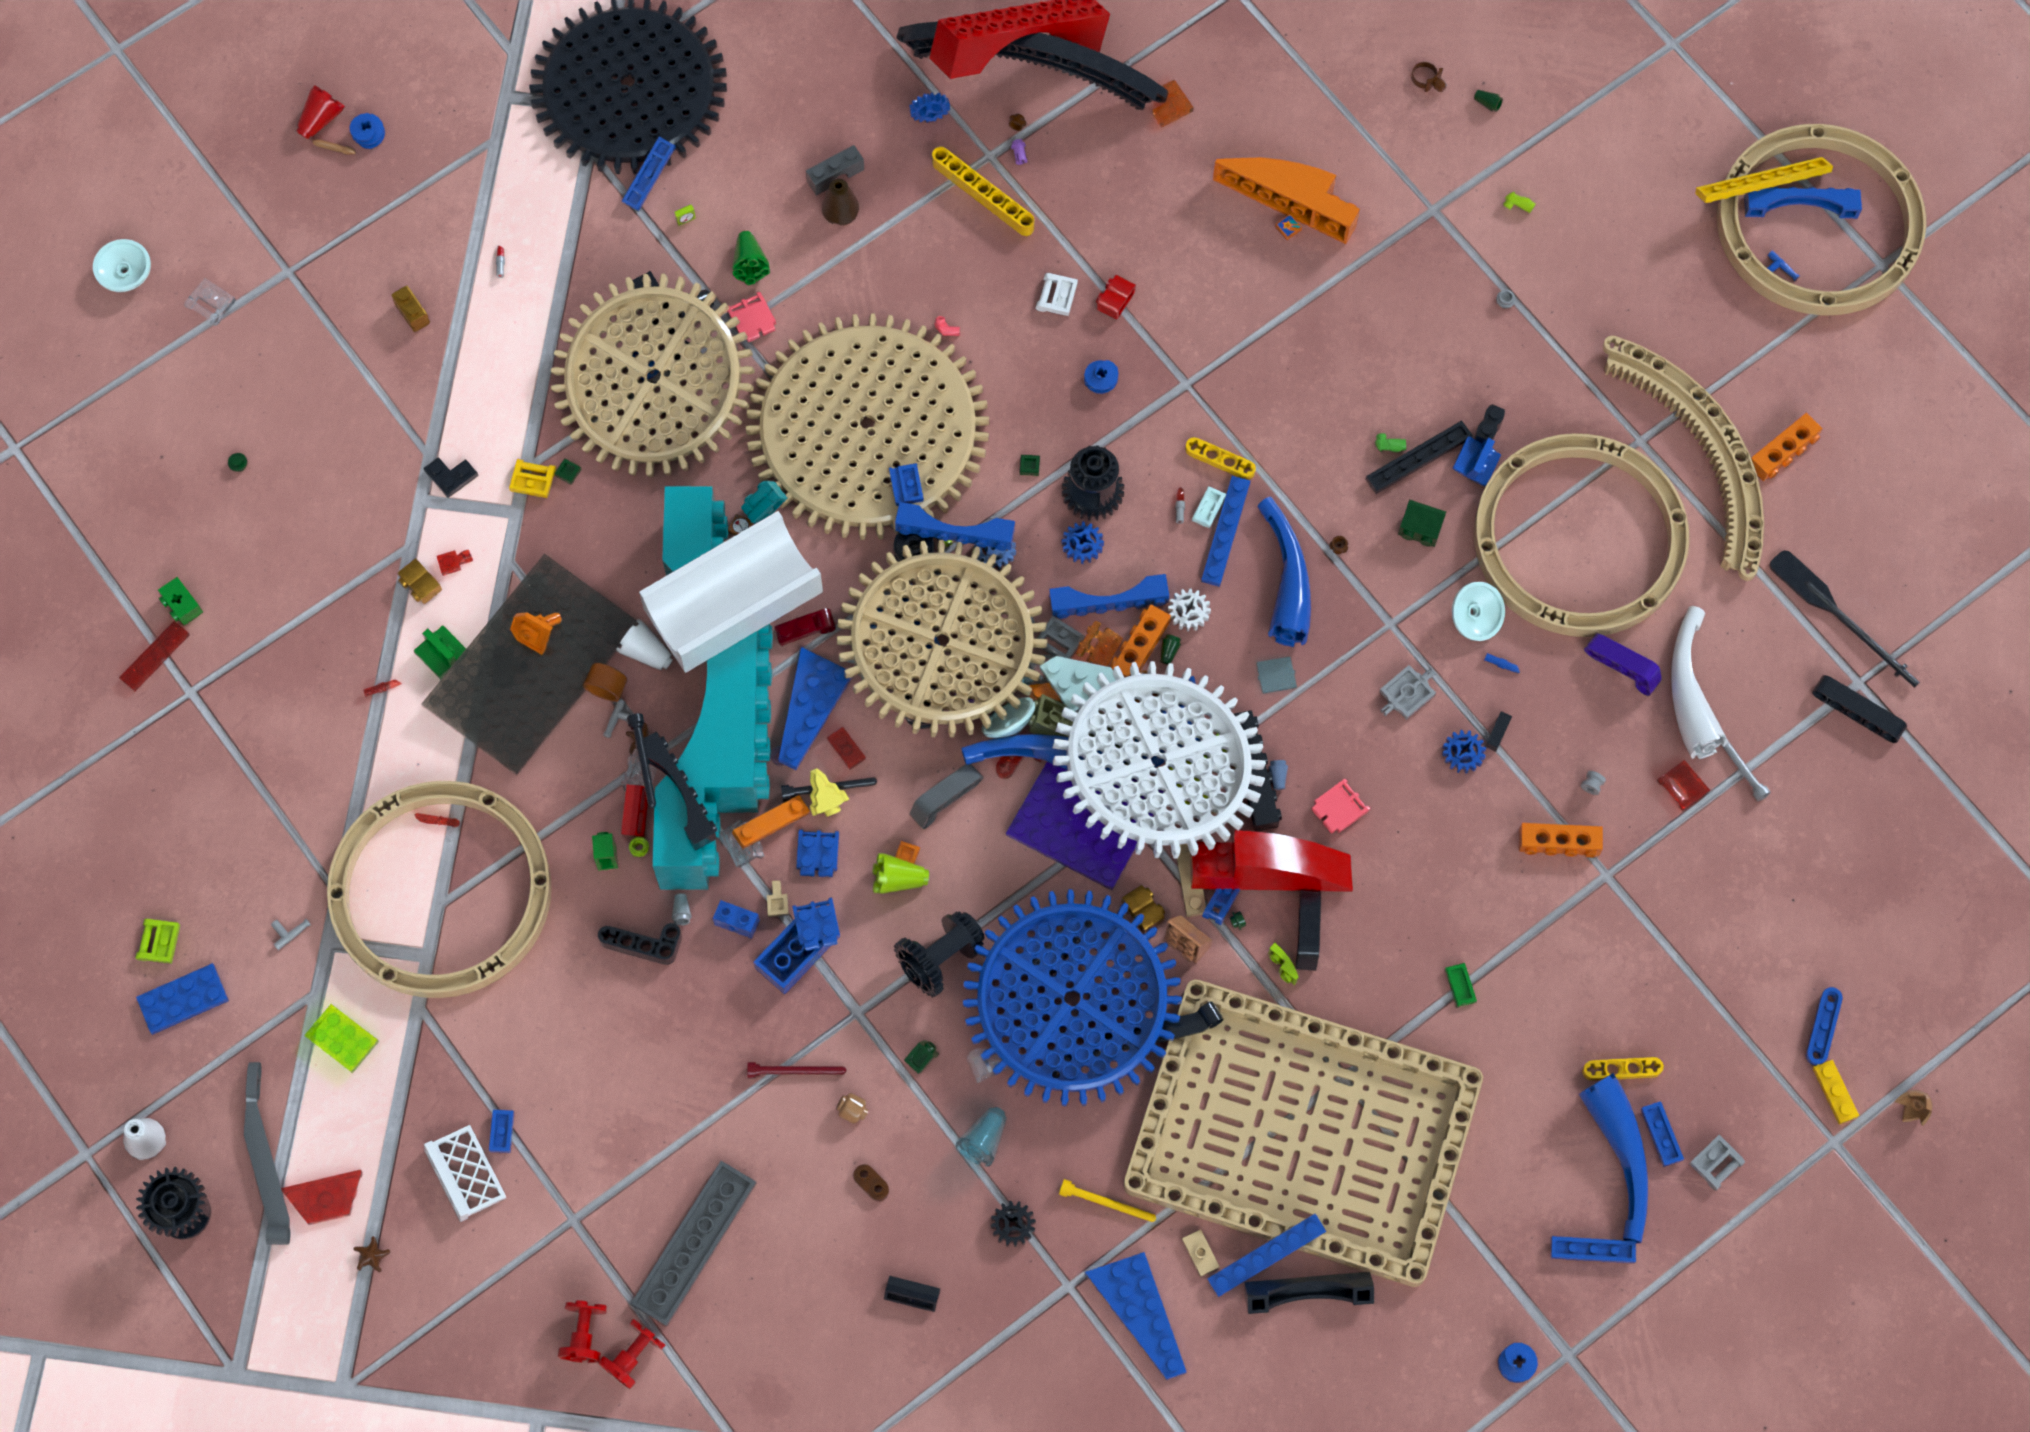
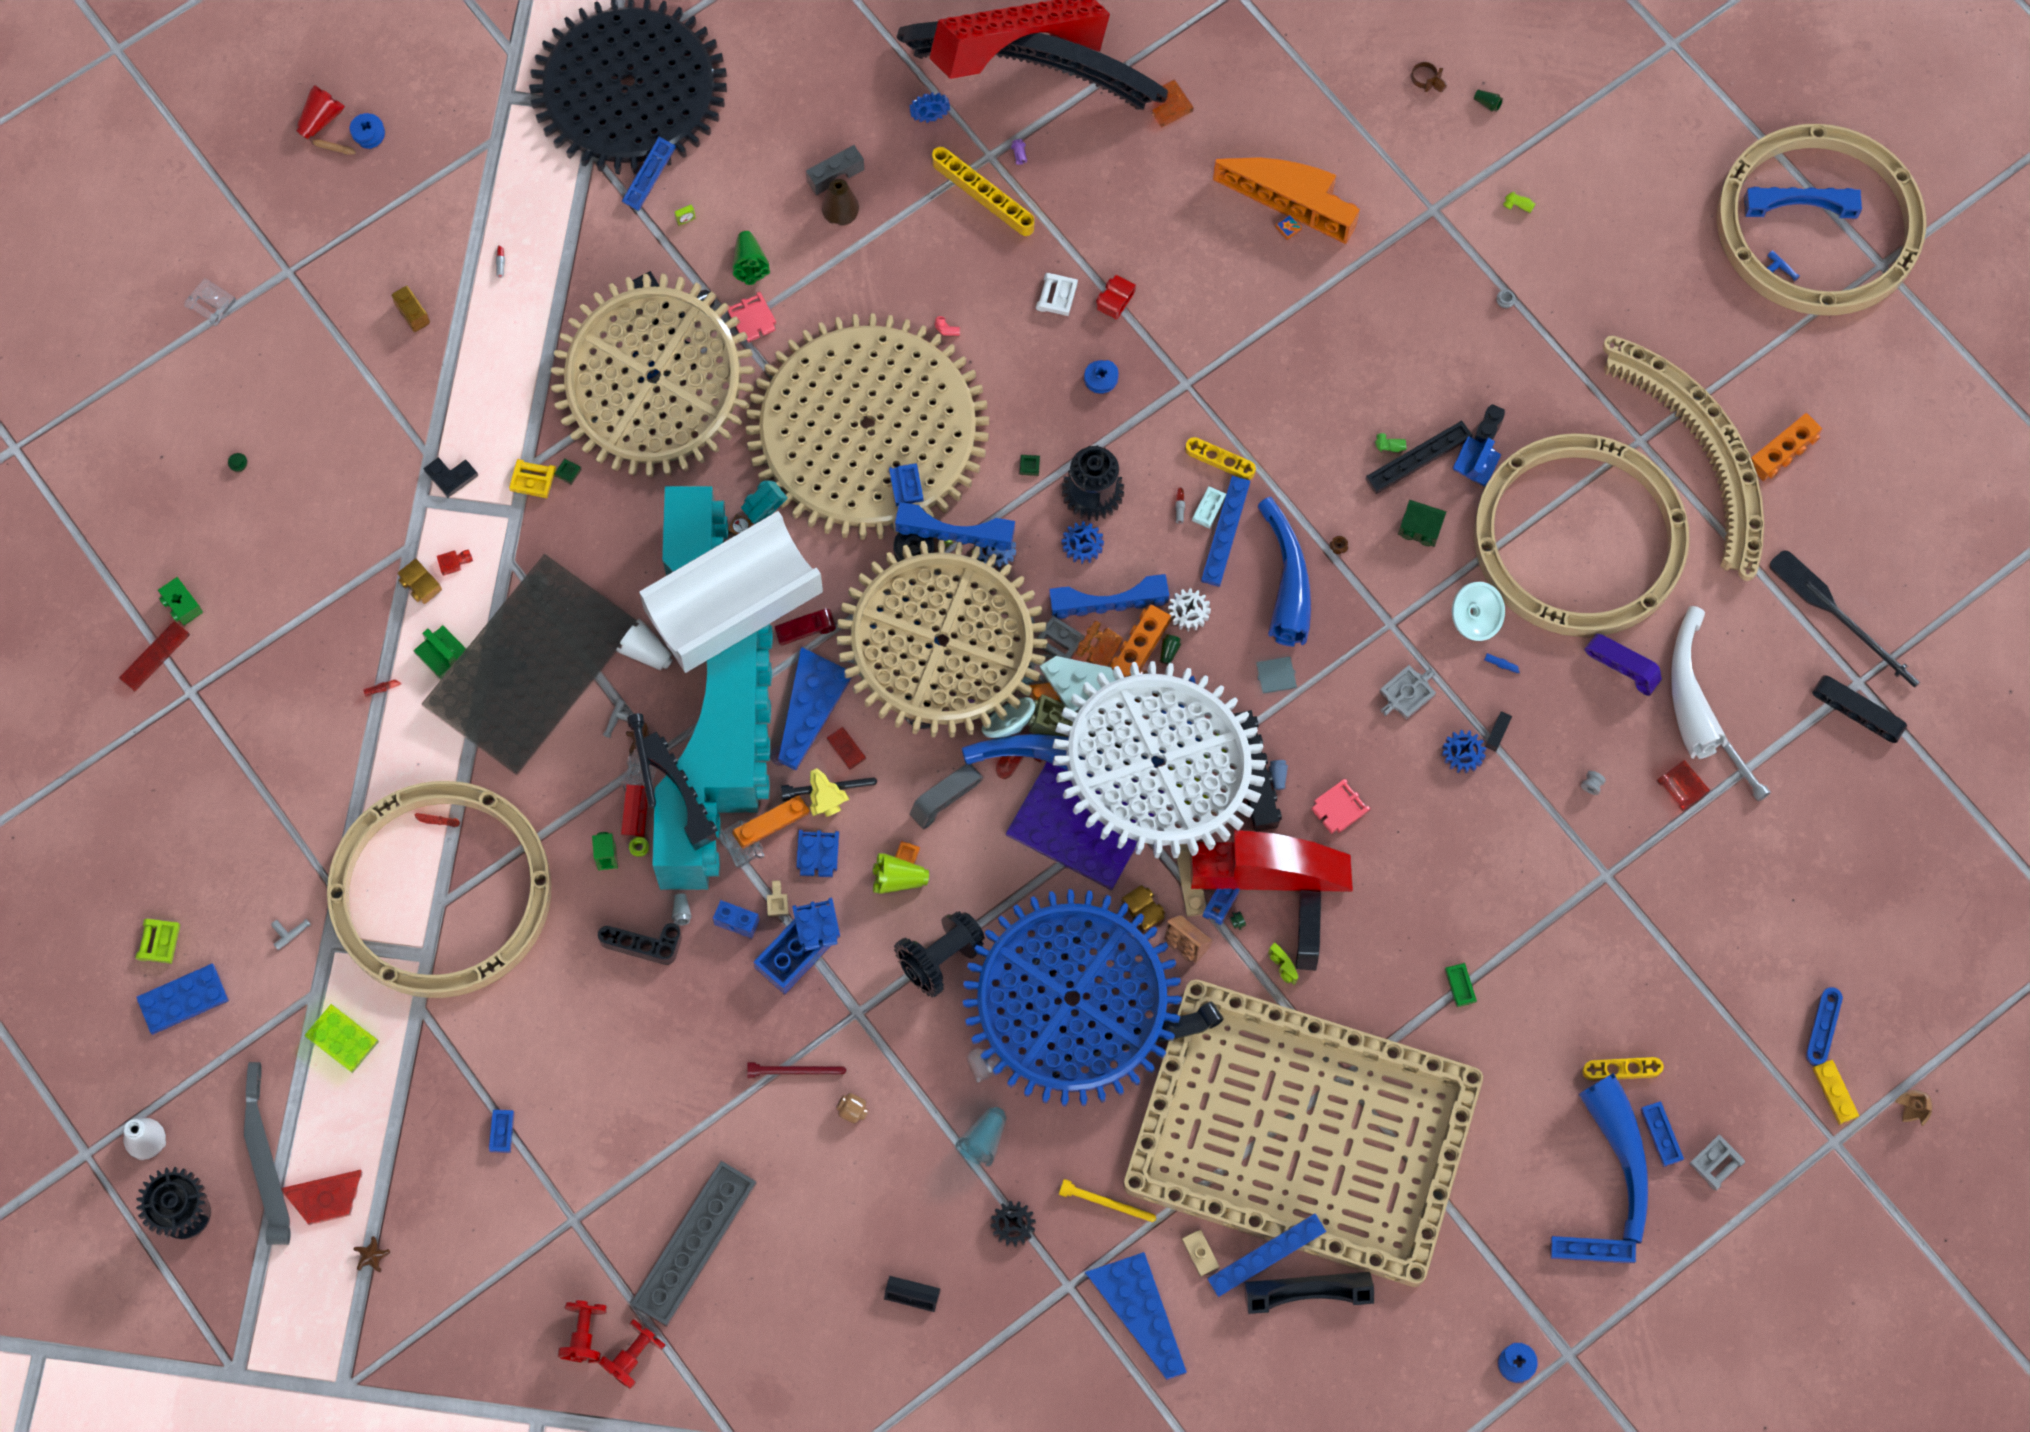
light aqua dish [93,239,151,292] -> none
white fence [424,1125,506,1222] -> none
orange piece [510,612,562,655] -> none
dark orange piece [583,663,628,702] -> none
reddish brown plate [854,1164,889,1201] -> none
dark green bracket [904,1040,939,1074] -> none
reddish brown plate [1009,114,1027,131] -> none
orange brick [1519,823,1603,858] -> none
yellow plate [1695,157,1833,203] -> none

